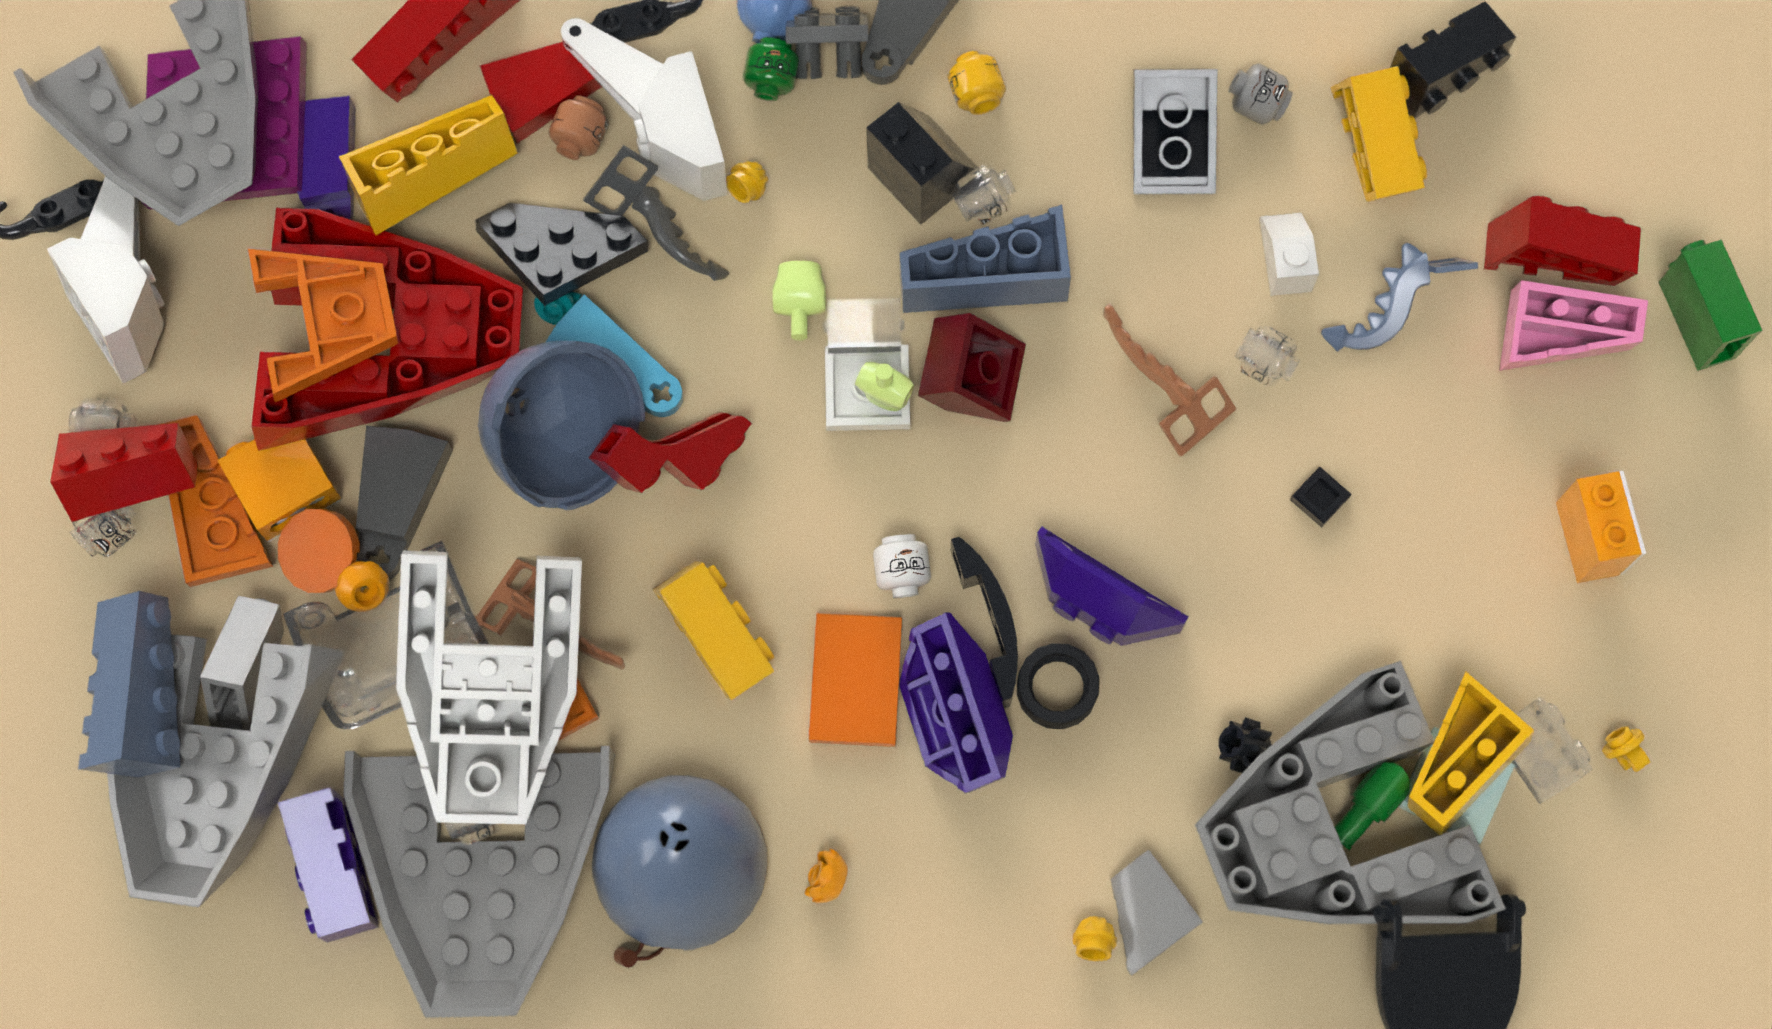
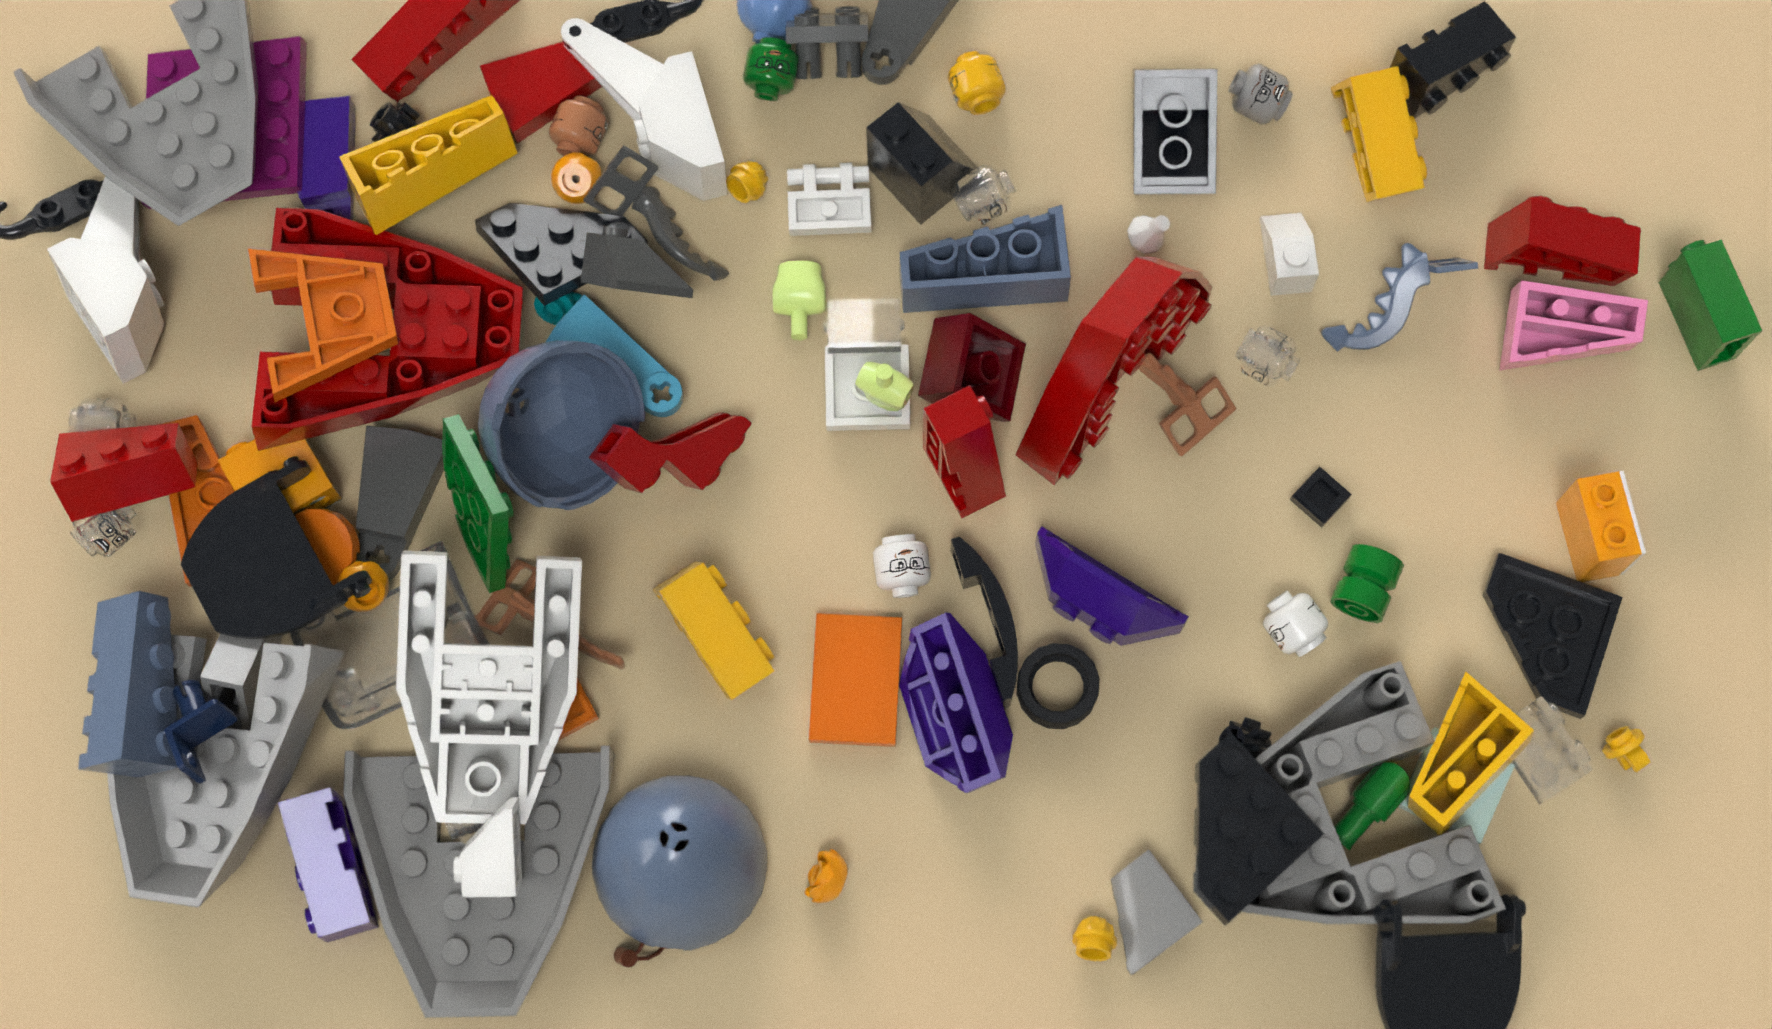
none -> dark blue bracket [164,680,237,784]
none -> black piece [181,456,372,639]
none -> black gear [370,102,420,142]
none -> green plate [442,414,513,593]
none -> white slope [453,797,522,897]
none -> light orange plate [551,152,601,204]
none -> dark grey slope [581,226,693,298]
none -> white plate [787,162,871,236]
none -> red wedge [923,385,1006,519]
none -> red piece [1015,257,1213,486]
none -> white rock [1127,215,1170,254]
none -> black plate [1193,733,1324,926]
none -> white head [1263,591,1328,657]
none -> green wheel [1330,544,1404,623]
none -> black plate [1482,553,1623,719]

